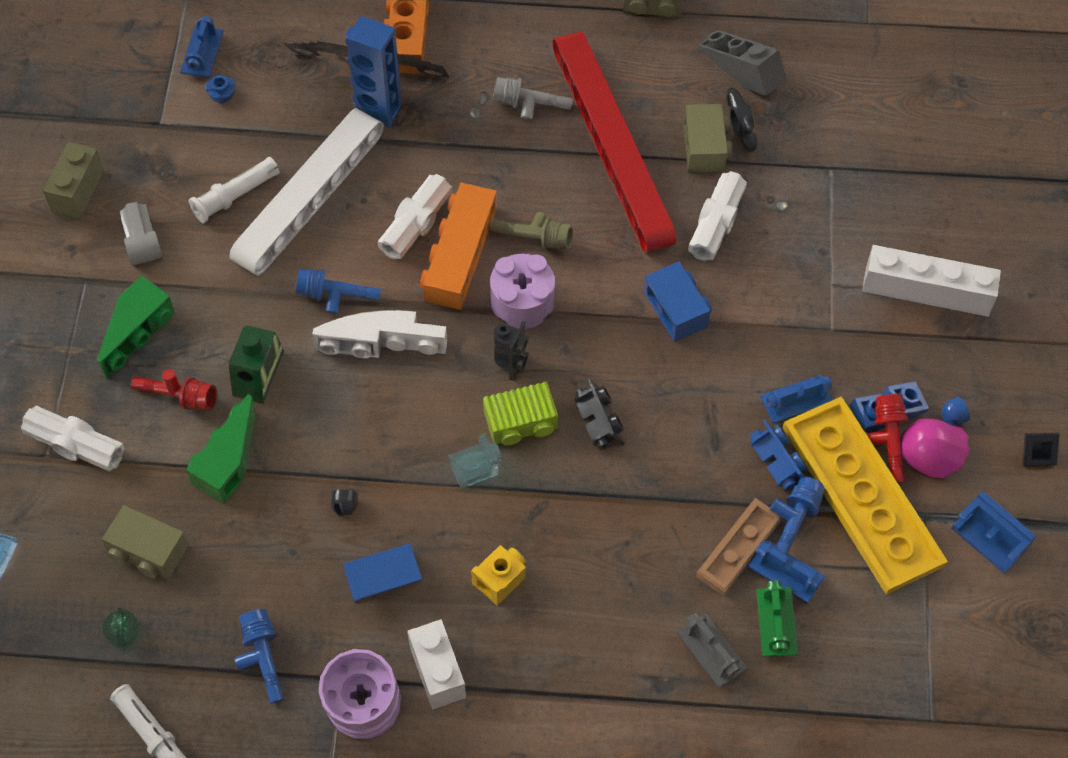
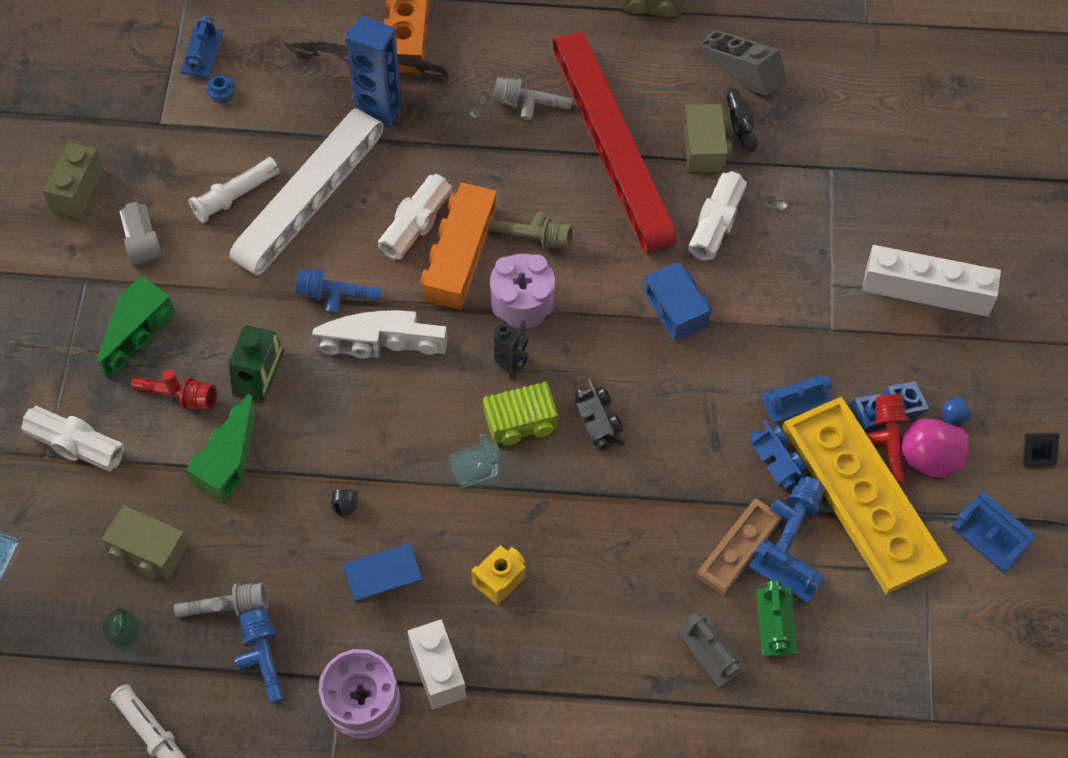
none -> light grey piece [174,583,269,618]

